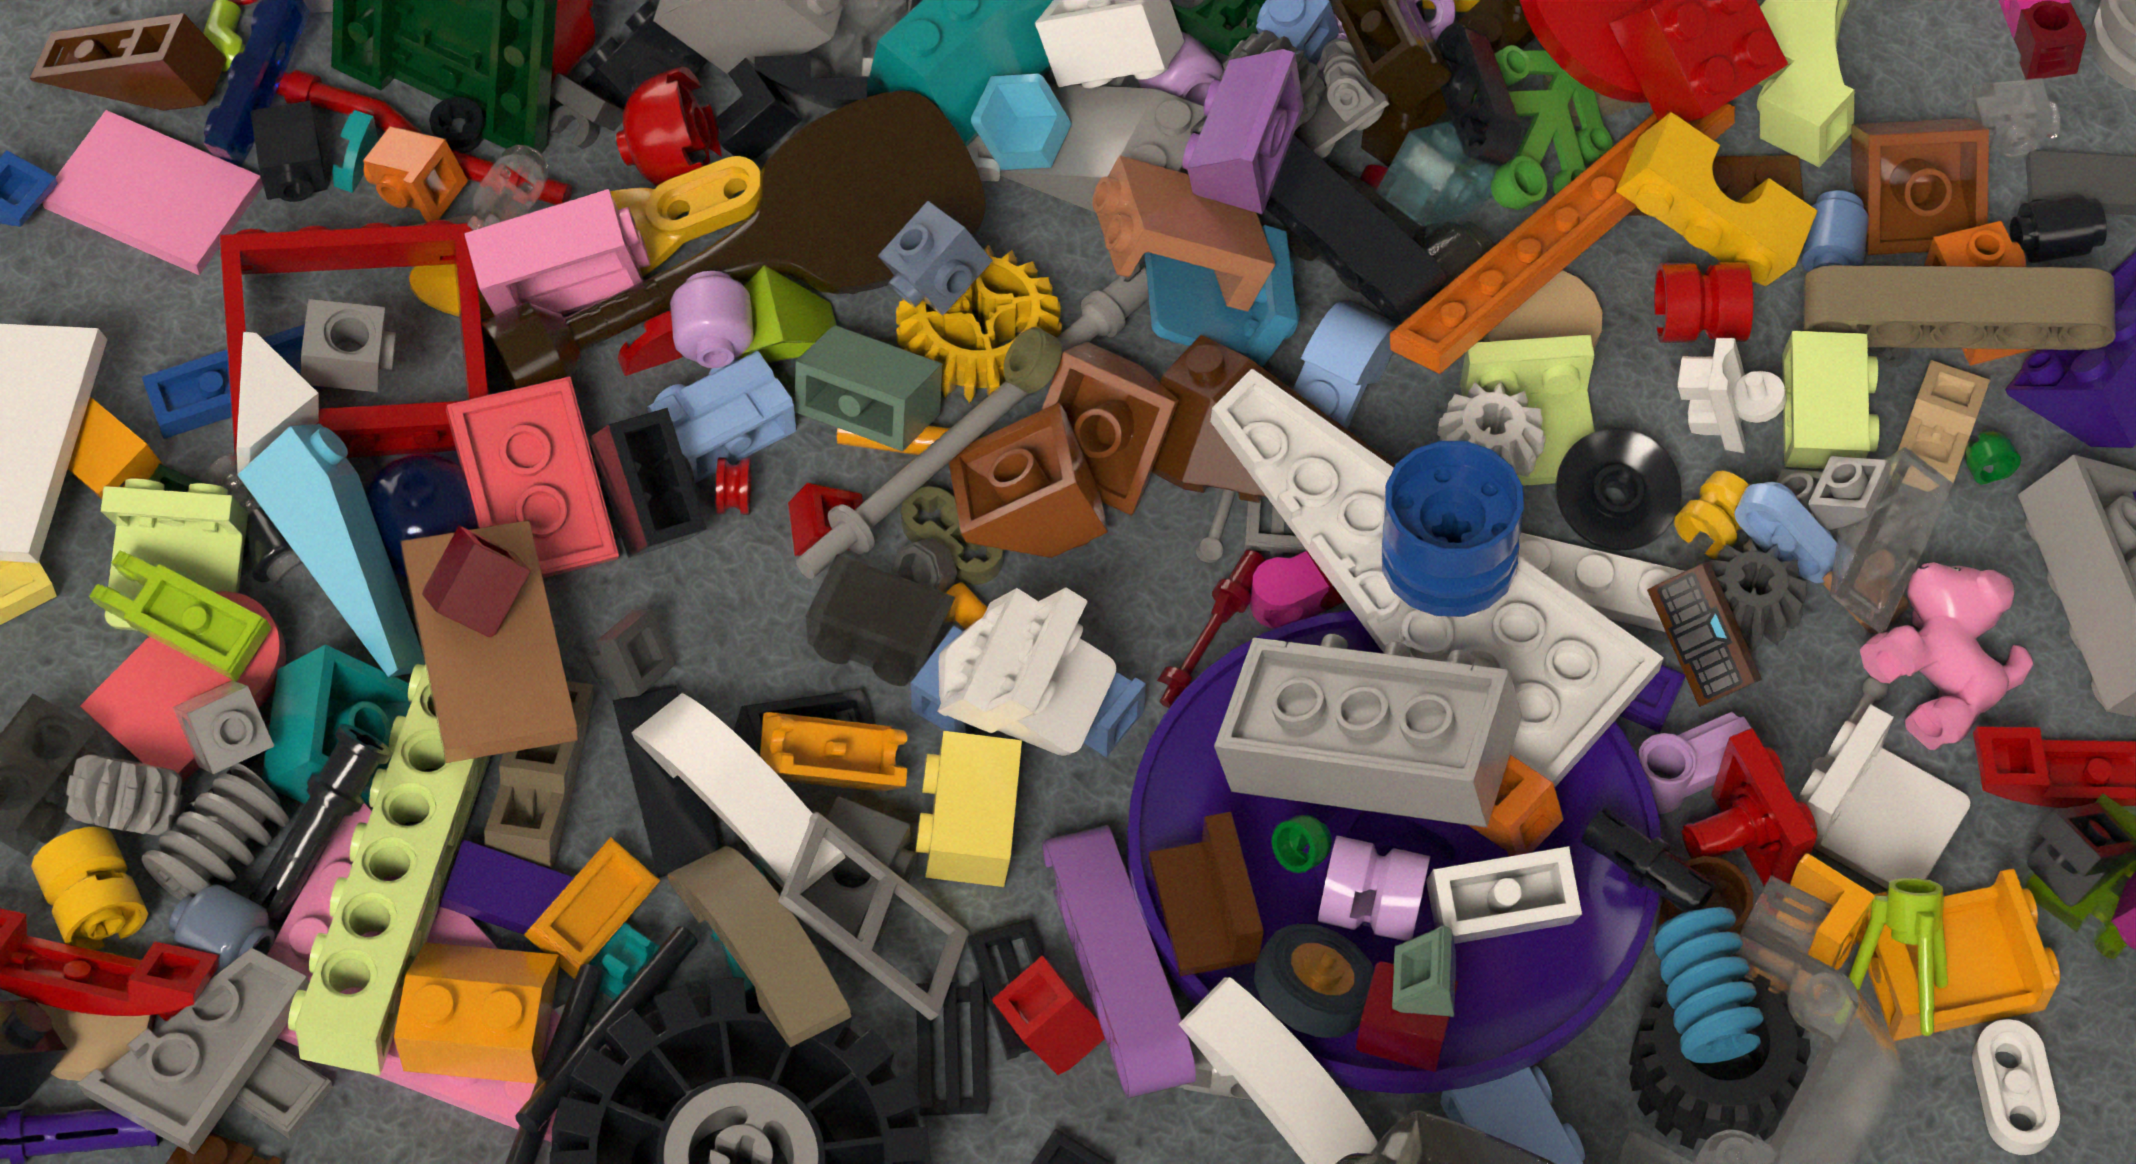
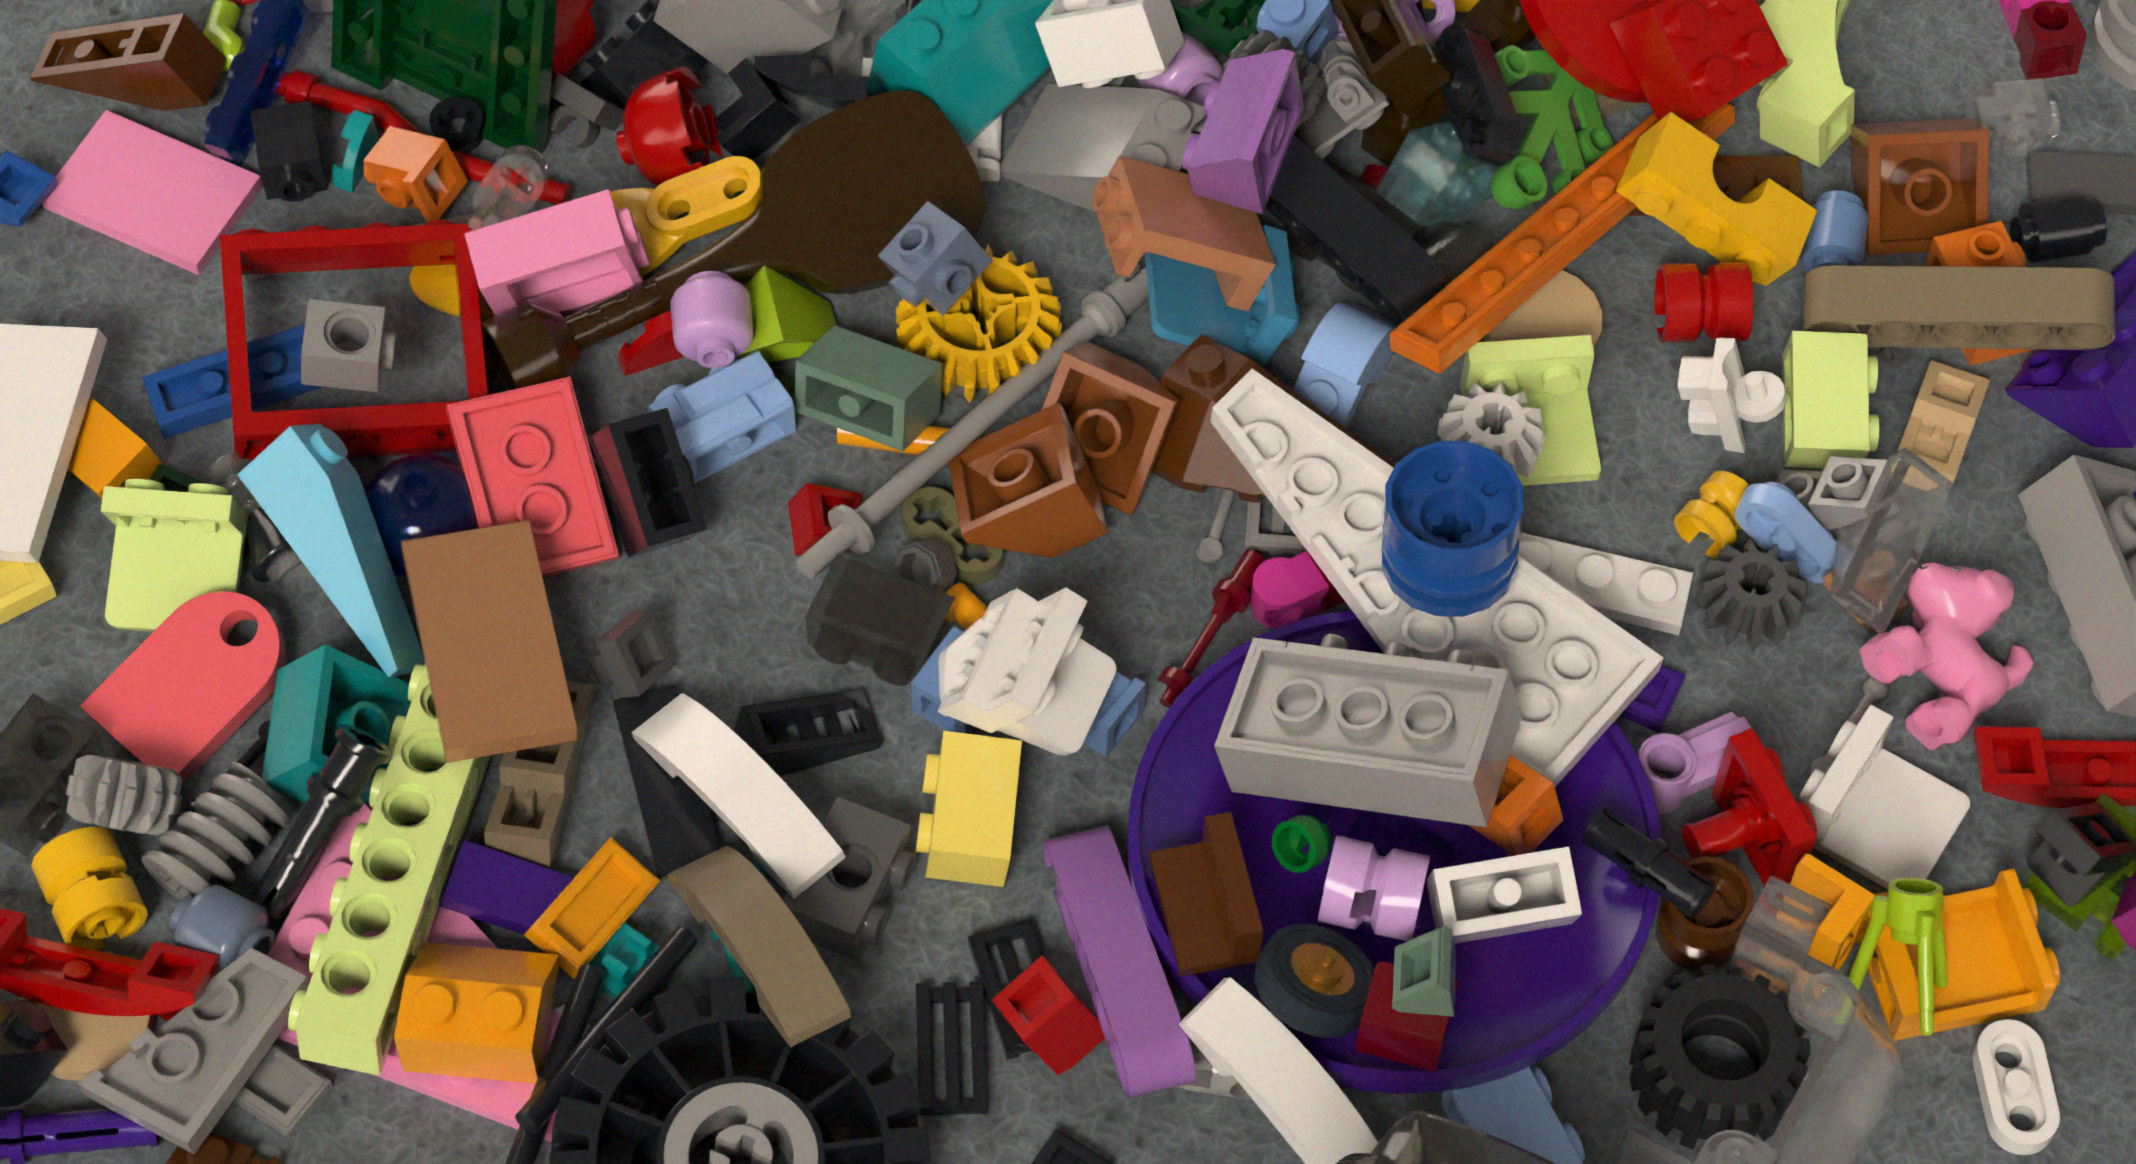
lime hinge [89,550,272,682] -> none
light grey brick [172,680,274,774] -> none
white slope [237,332,319,473] -> none
dark red panel [422,526,531,637] -> none
red bush [716,457,752,515] -> none
light orange hinge [760,712,907,791] -> none
light grey window [778,812,969,1021] -> none
medium azure panel [971,74,1072,170] -> none
olive tile [1004,327,1062,393] -> none
black dish [1555,428,1682,551] -> none
tile [1647,562,1762,707] -> none
dark azure piece [1653,907,1764,1063] -> none
green hinge [1965,431,2021,485] -> none

